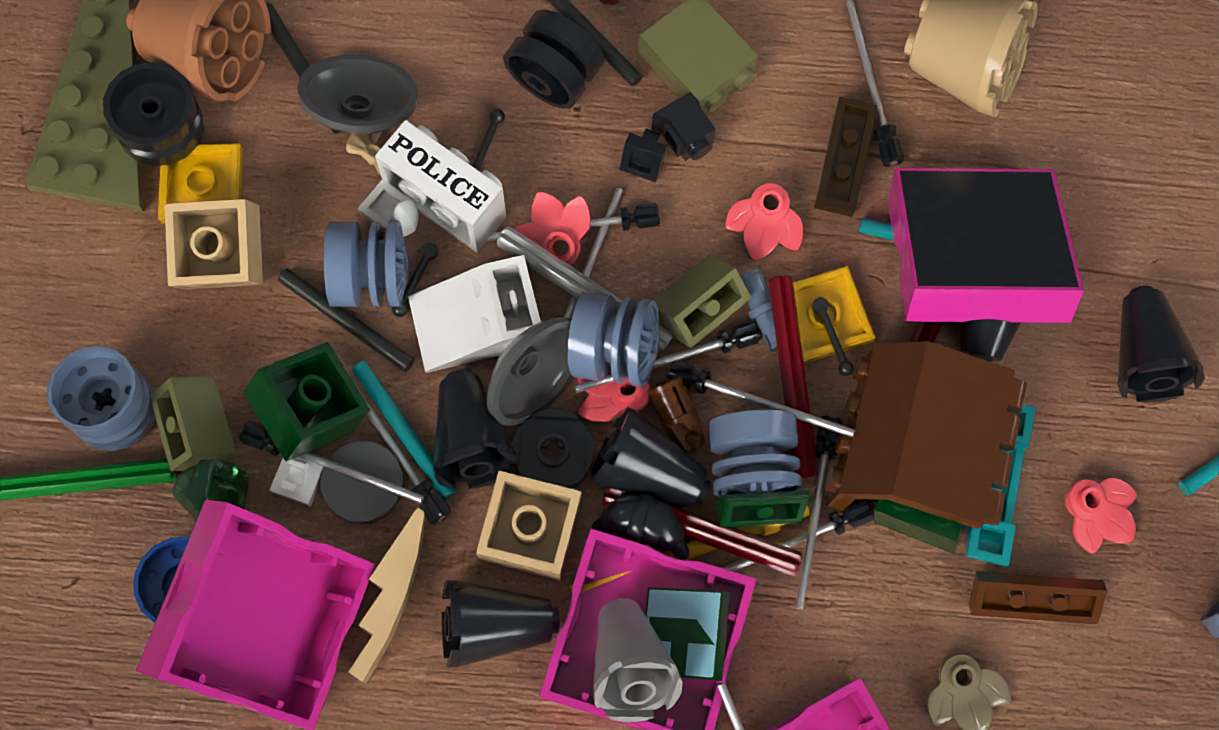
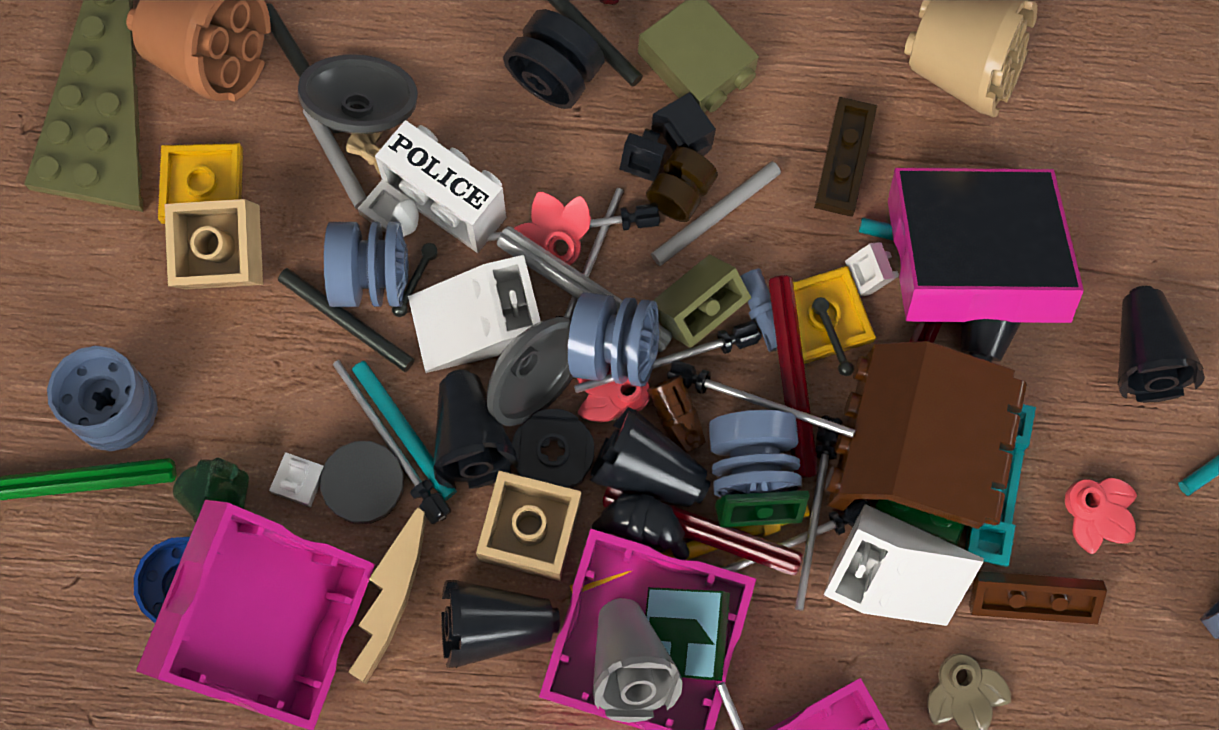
black wheel [103,62,204,166] -> none
olive brick [149,376,235,472] -> none
piece [239,420,424,504] -> none
dark green brick [243,342,371,462] -> none
pearl dark grey hinge [472,109,505,172] -> none
coral plate [725,183,803,261] -> none
piece [846,0,904,167] -> none
none -> light grey bar [303,109,367,209]
none -> dark brown wheel [646,147,718,222]
none -> light grey bar [651,161,781,266]
none -> white slope [824,504,984,626]
none -> white tile [845,242,899,296]

